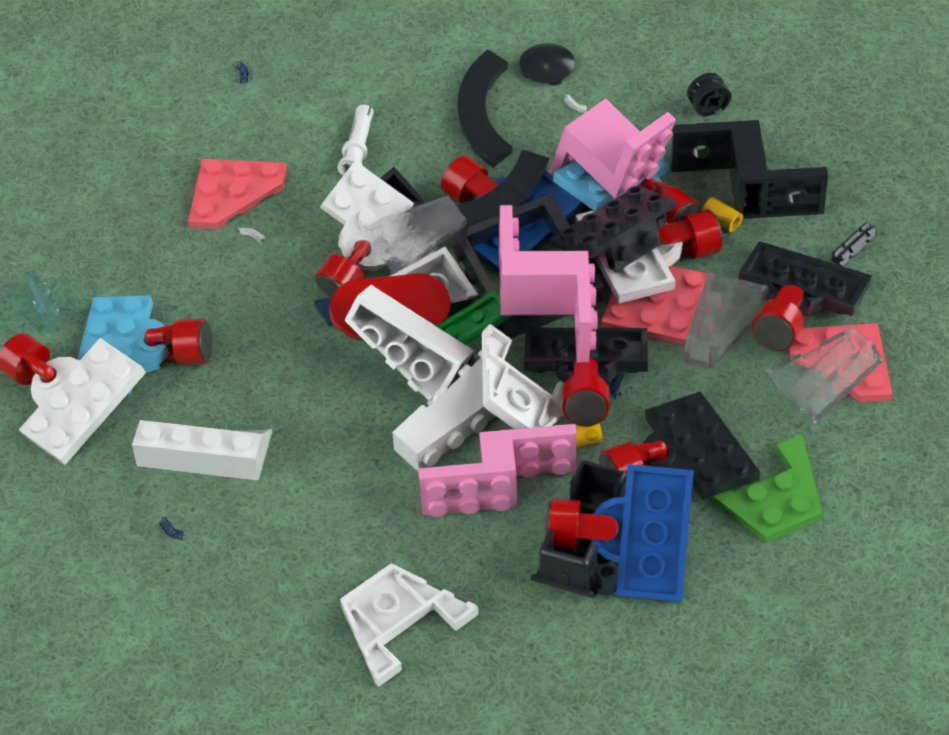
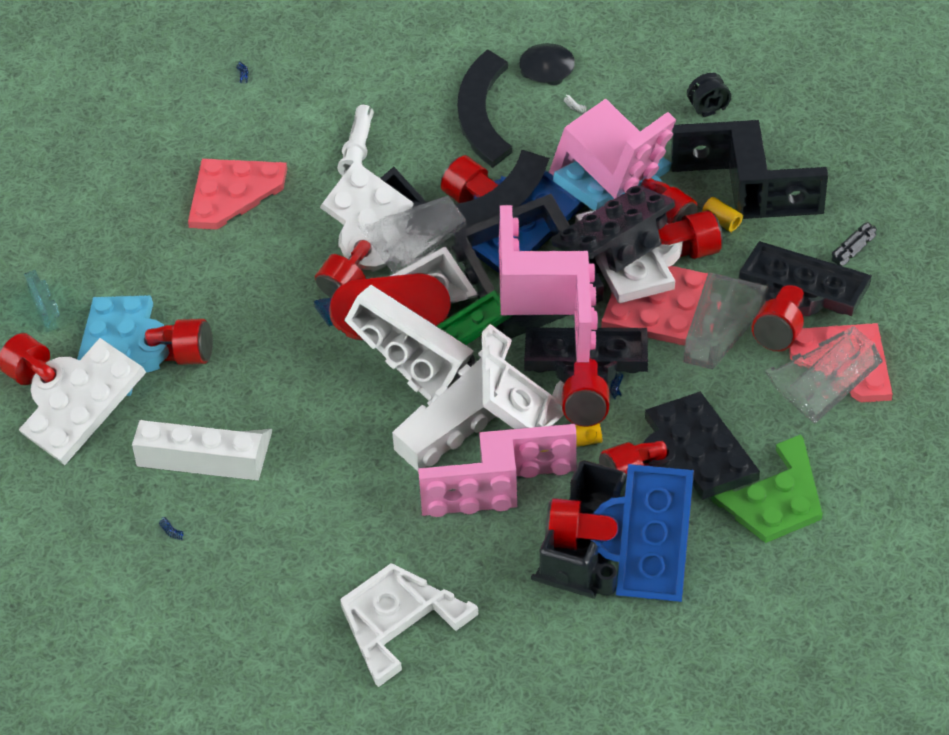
white leg [239,227,265,243] -> none

